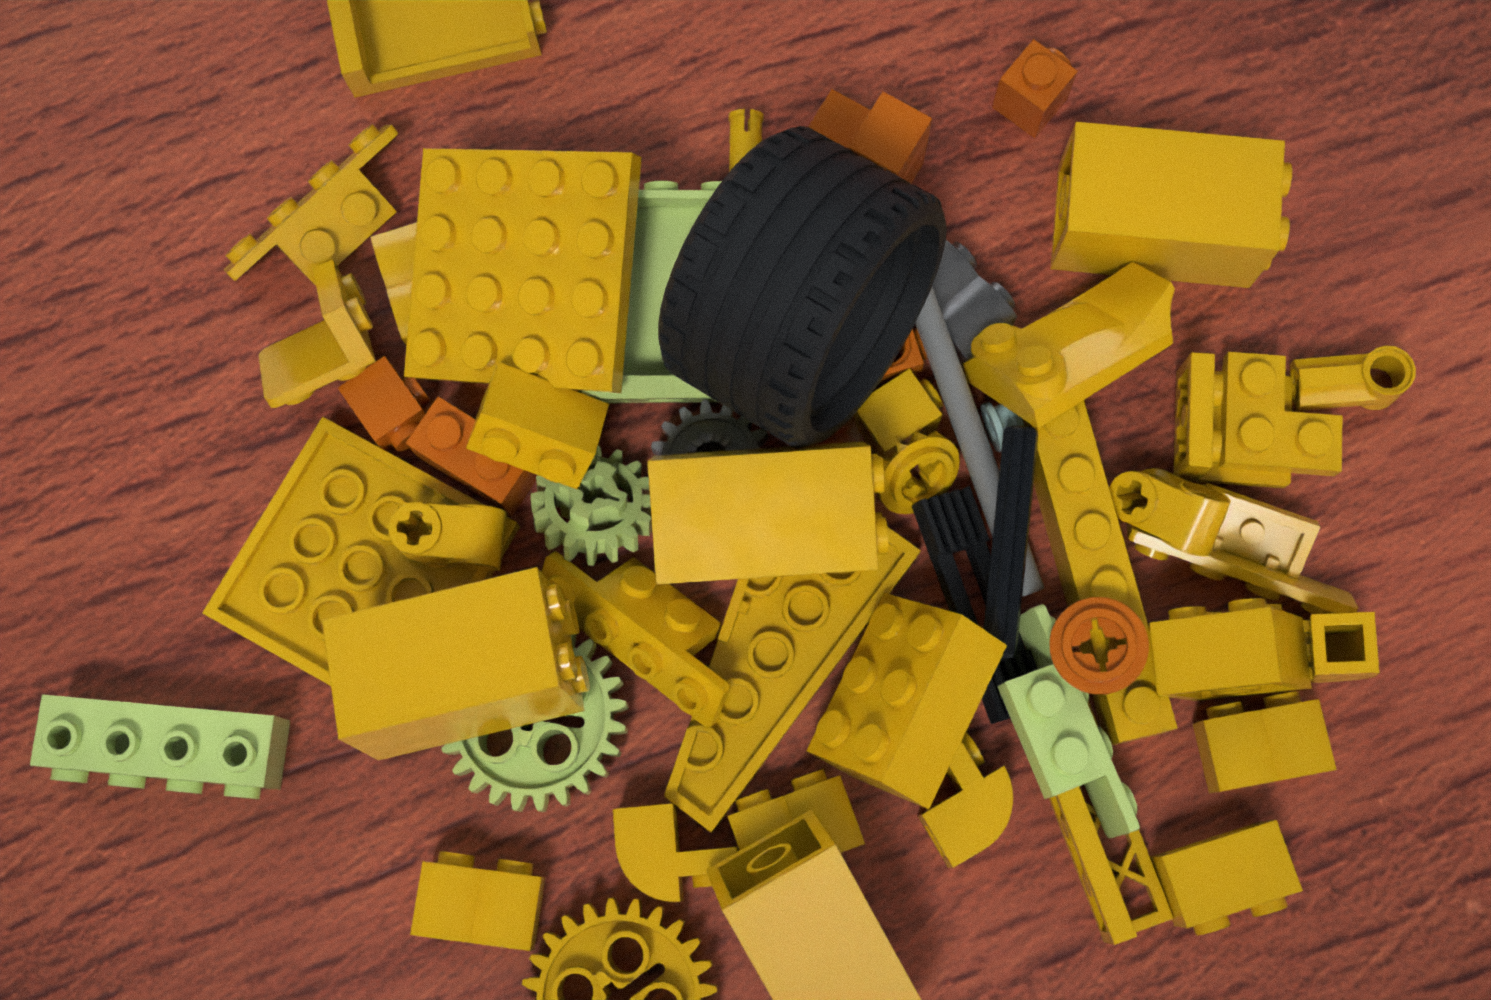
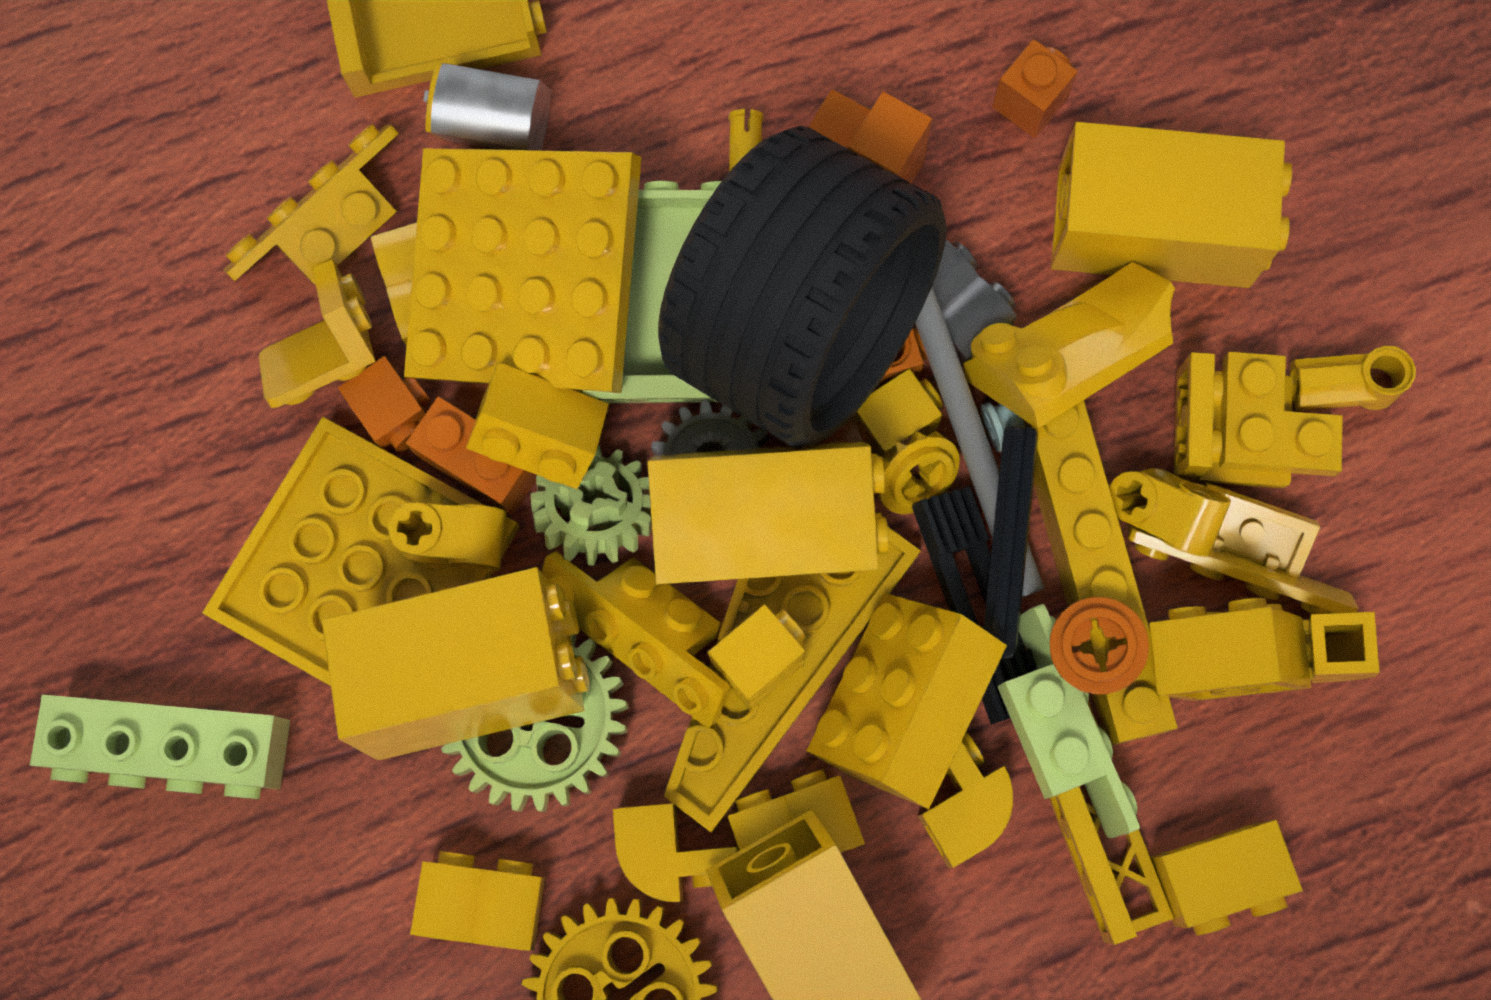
yellow brick [1193,691,1337,794] -> none
none -> flat silver piece [423,62,551,151]
none -> yellow brick [708,604,806,711]

